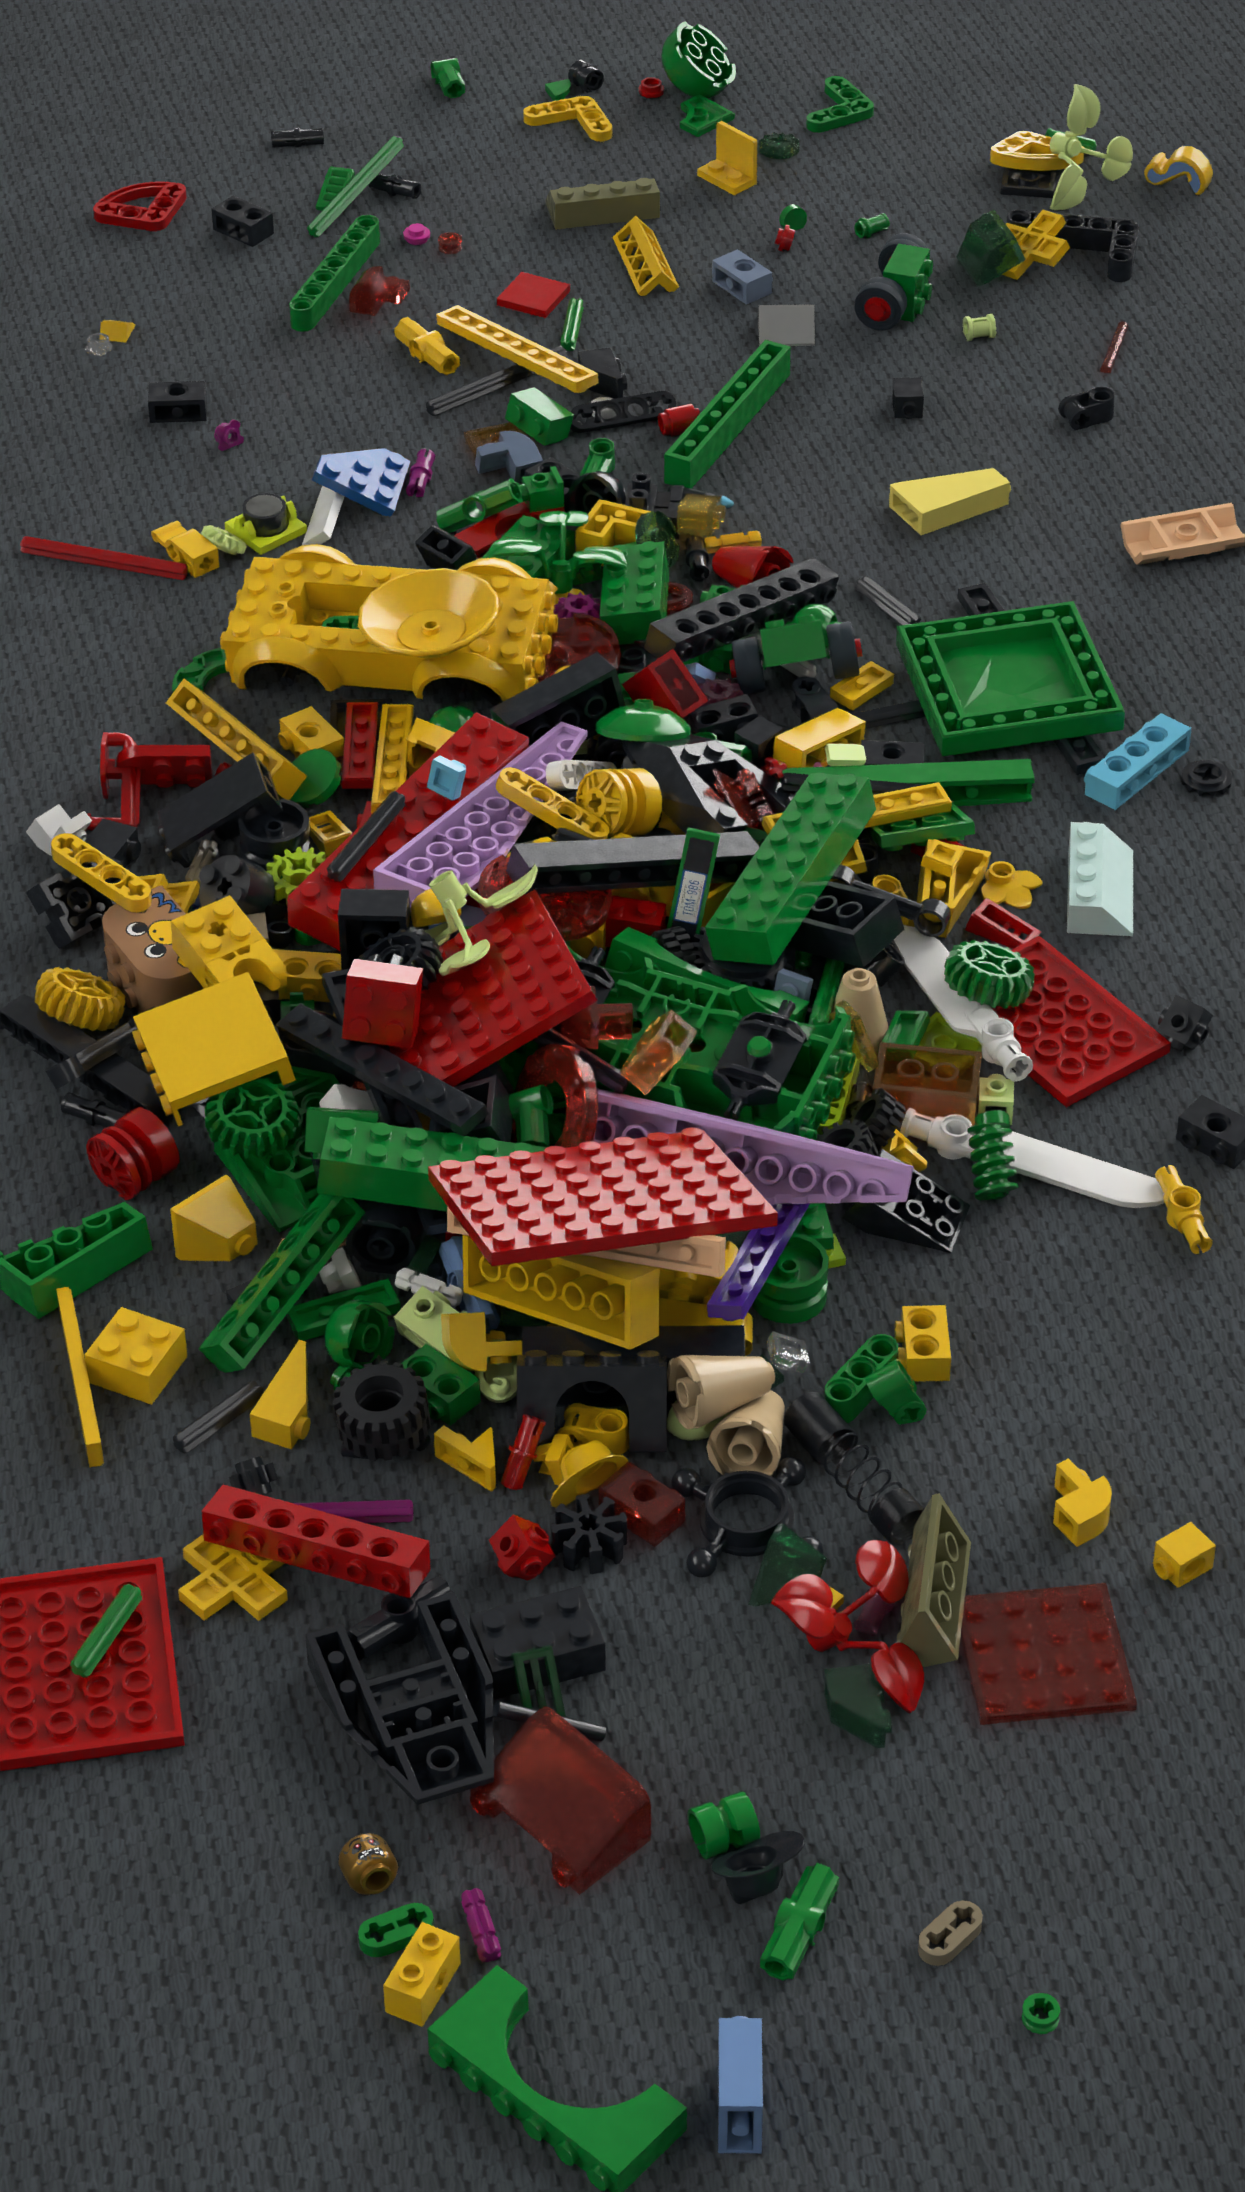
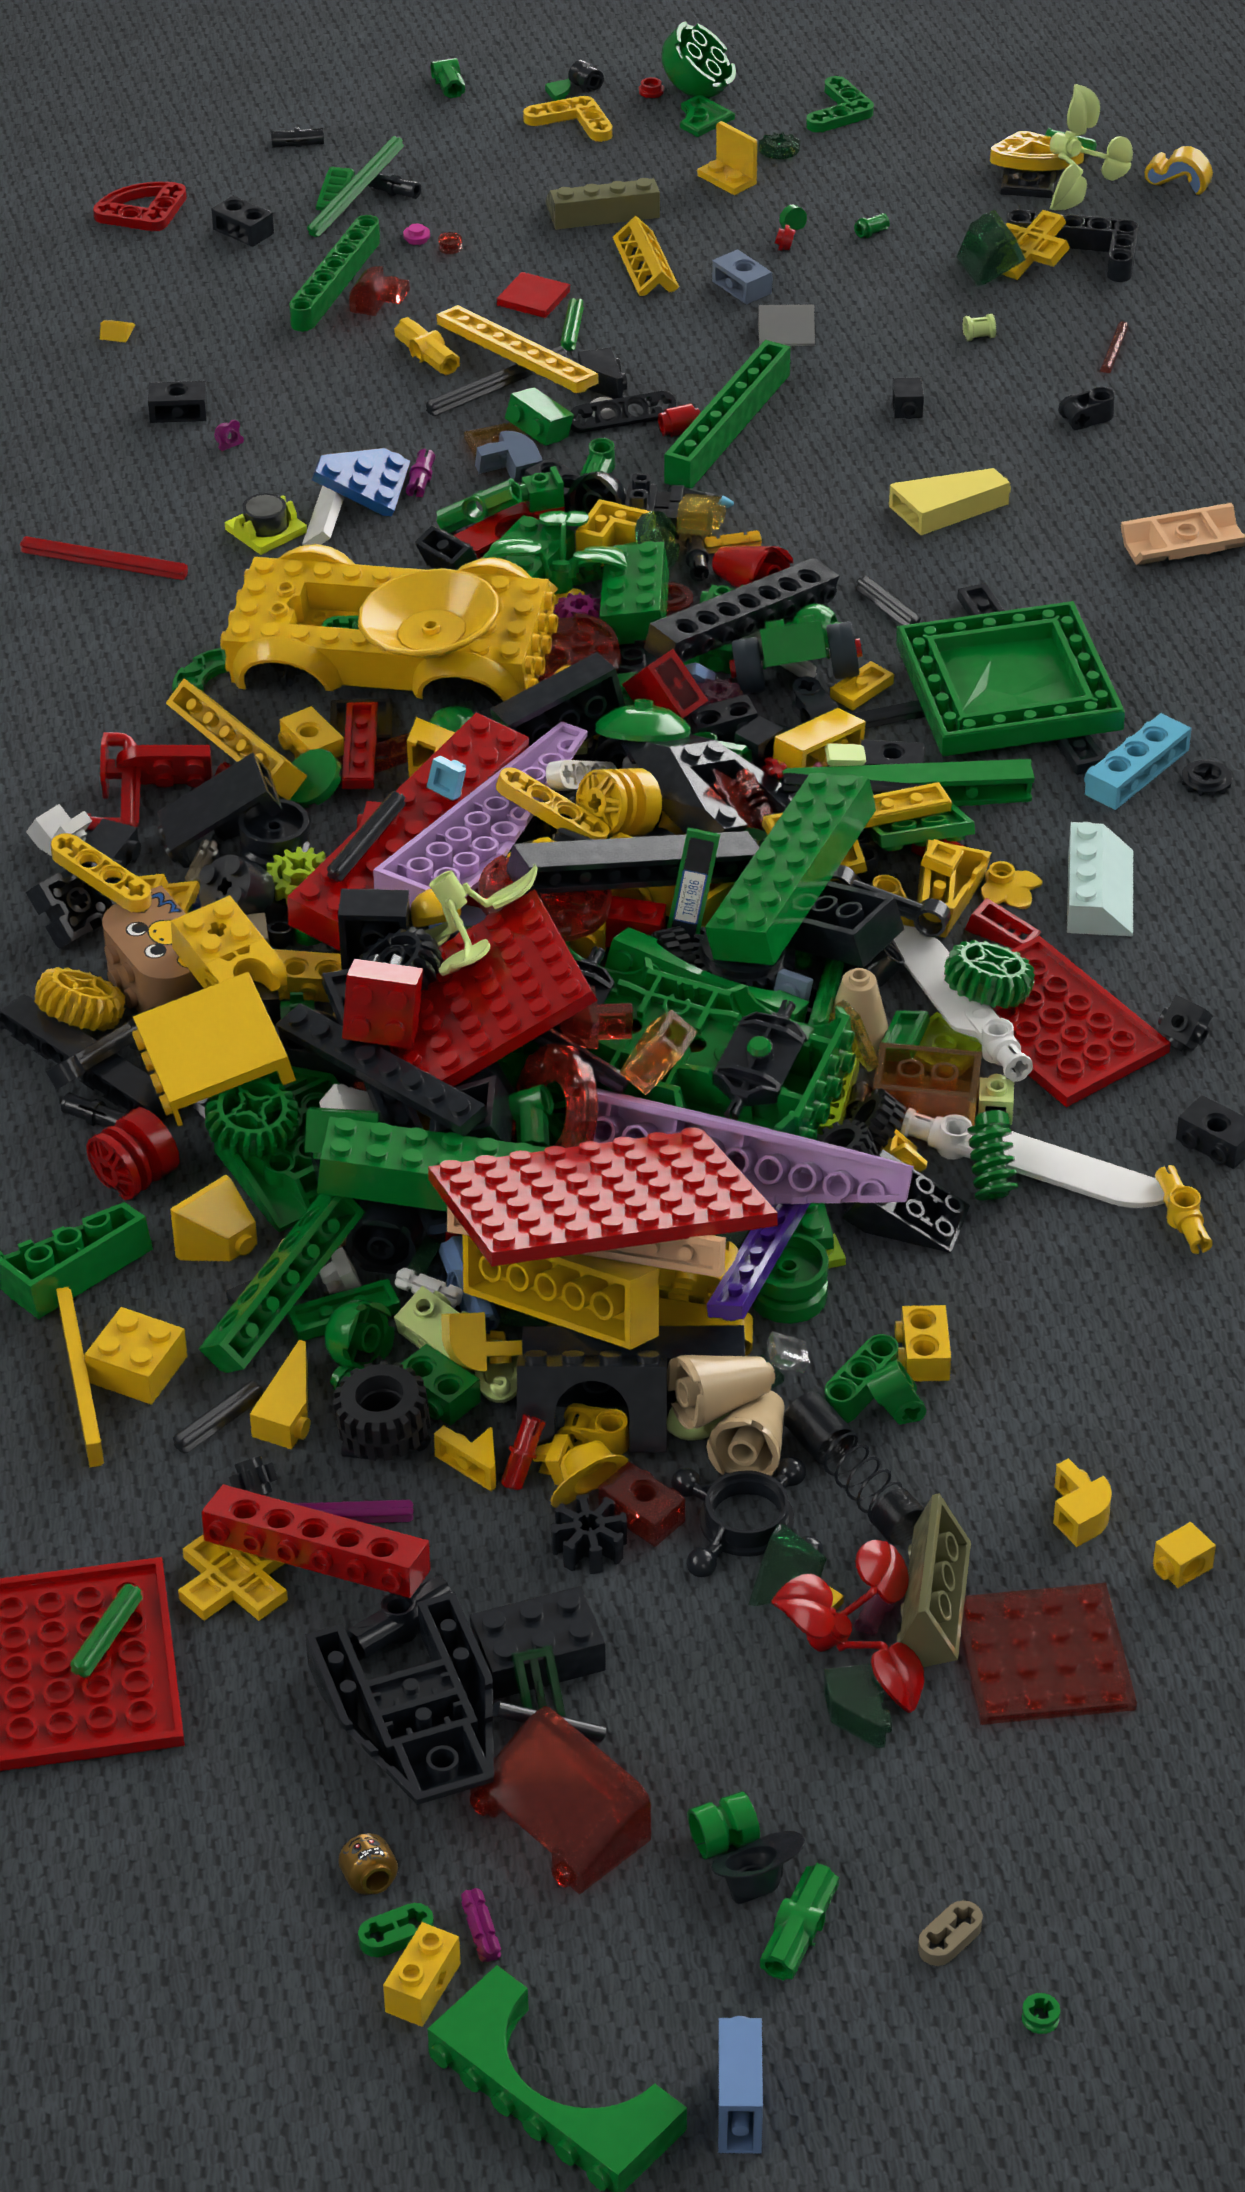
clear plate [85,333,113,356] -> none
yellow piece [151,521,219,578] -> none
yellowish green gear [201,525,247,555] -> none
yellow slope [309,810,352,858] -> none
yellow tile [371,704,414,814] -> none
red brick [489,1515,555,1581] -> none
brick [854,233,933,330] -> none

